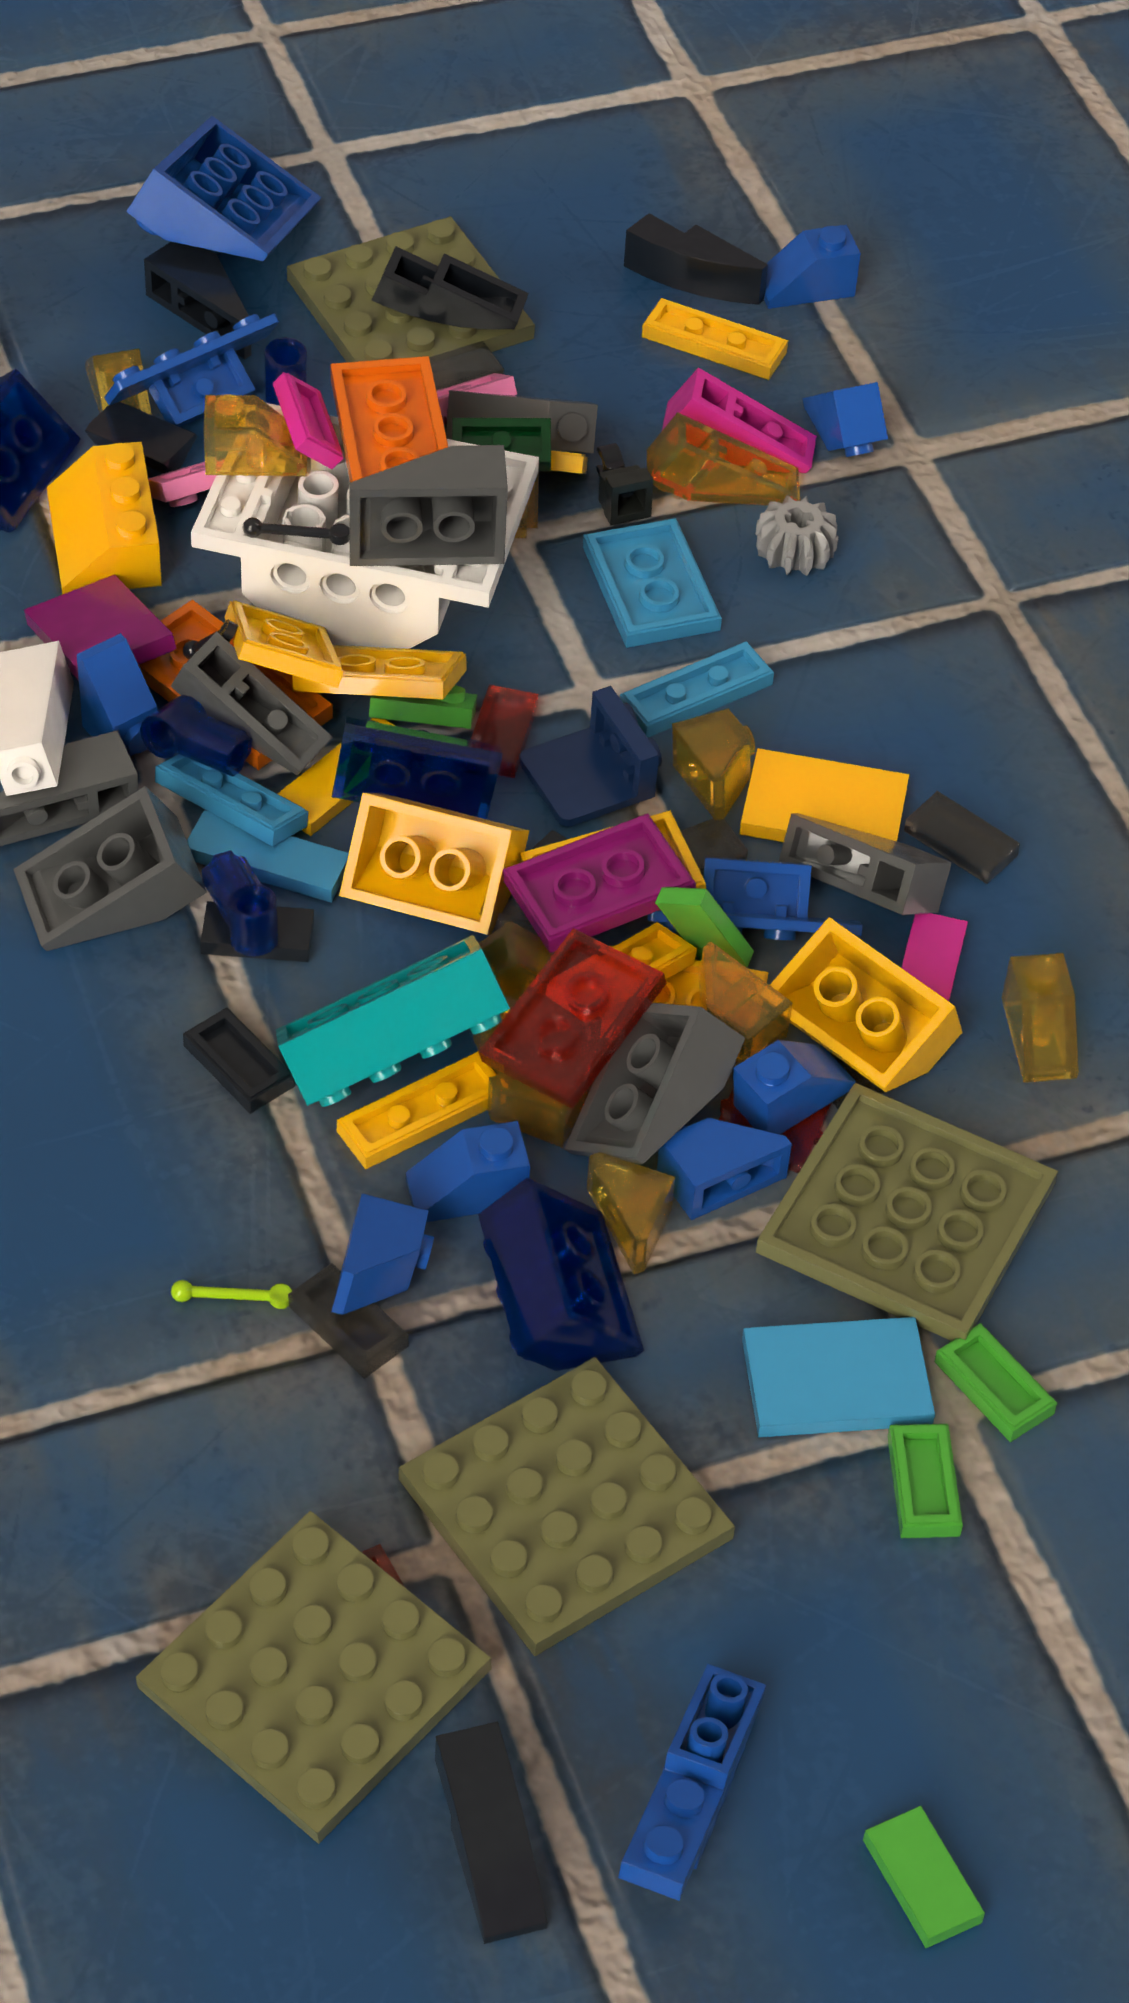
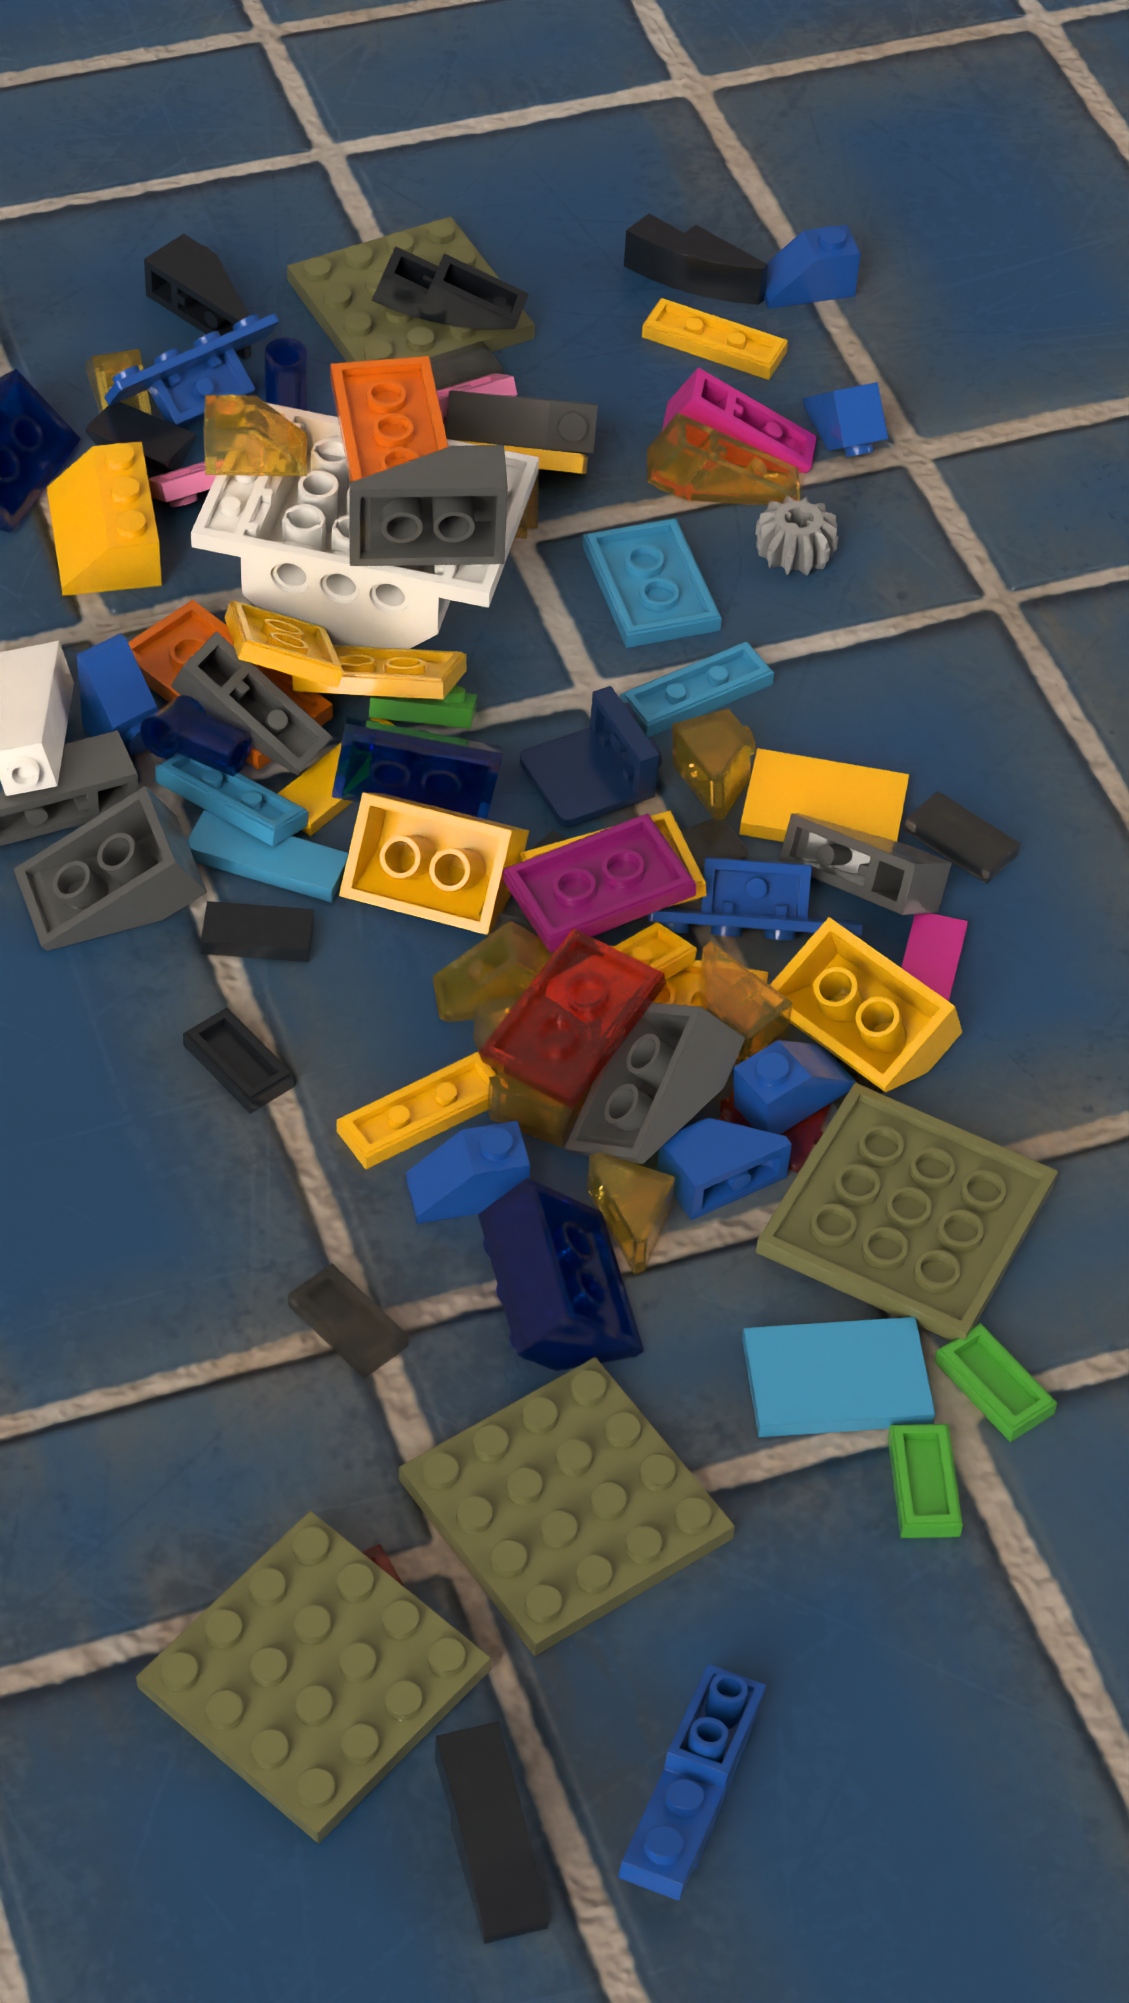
magenta tile [24,574,177,681] -> none
blue slope [126,116,322,261] -> none
lime hinge [171,1280,293,1309] -> none
black hinge [183,619,238,659] -> none
clear blue piece [202,850,279,957] -> none
black hinge [242,517,349,545] -> none
dark pink tile [272,372,343,469] -> none
teal slope [276,935,510,1107] -> none
blue slope [331,1193,434,1315] -> none
dark green plate [452,418,551,471] -> none
clear red tile [465,685,539,778] -> none
pearl dark grey piece [596,443,653,526] -> none
bright green tile [655,887,754,967] -> none
bright green tile [863,1806,985,1948] -> none
clear yellow slope [1002,953,1079,1082] -> none

